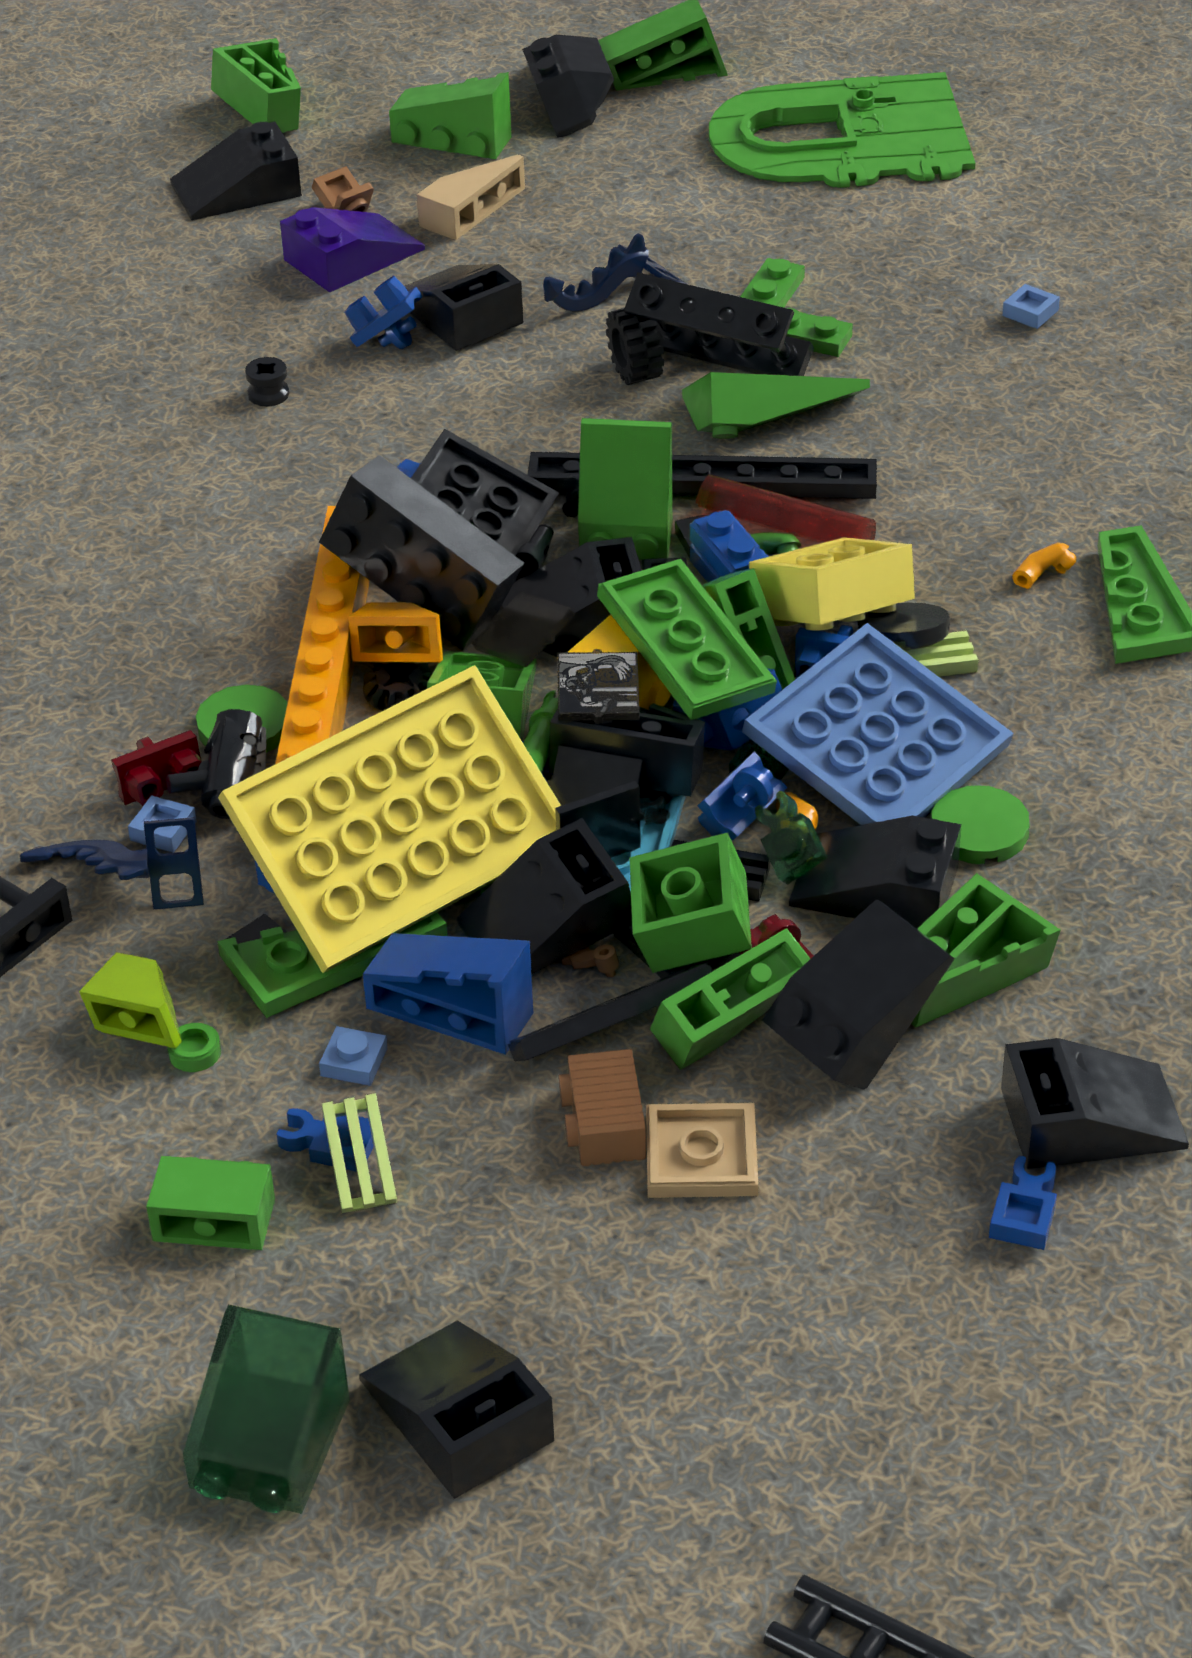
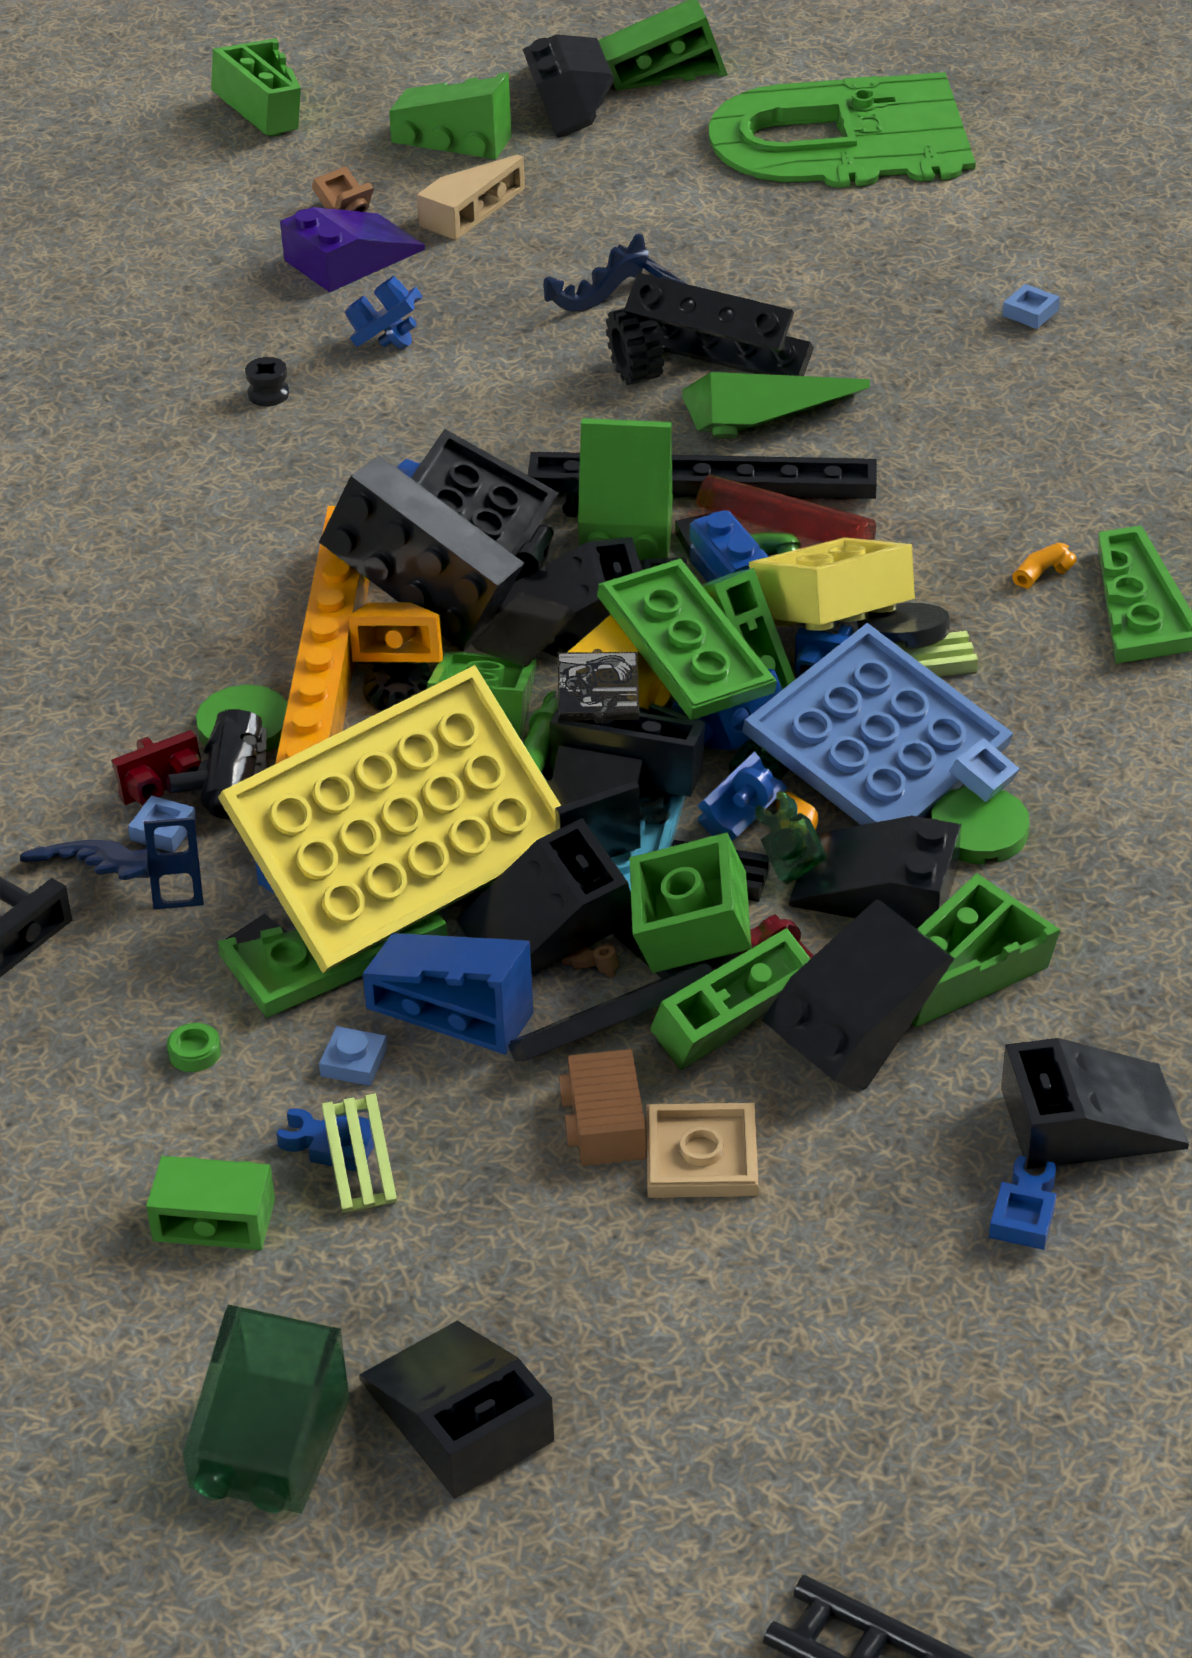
lime slope [79,952,182,1049] -> none
black slope [170,121,302,221] -> none
black slope [405,264,523,351] -> none
bright green plate [740,258,853,357] -> none
none -> medium blue plate [949,738,1020,802]

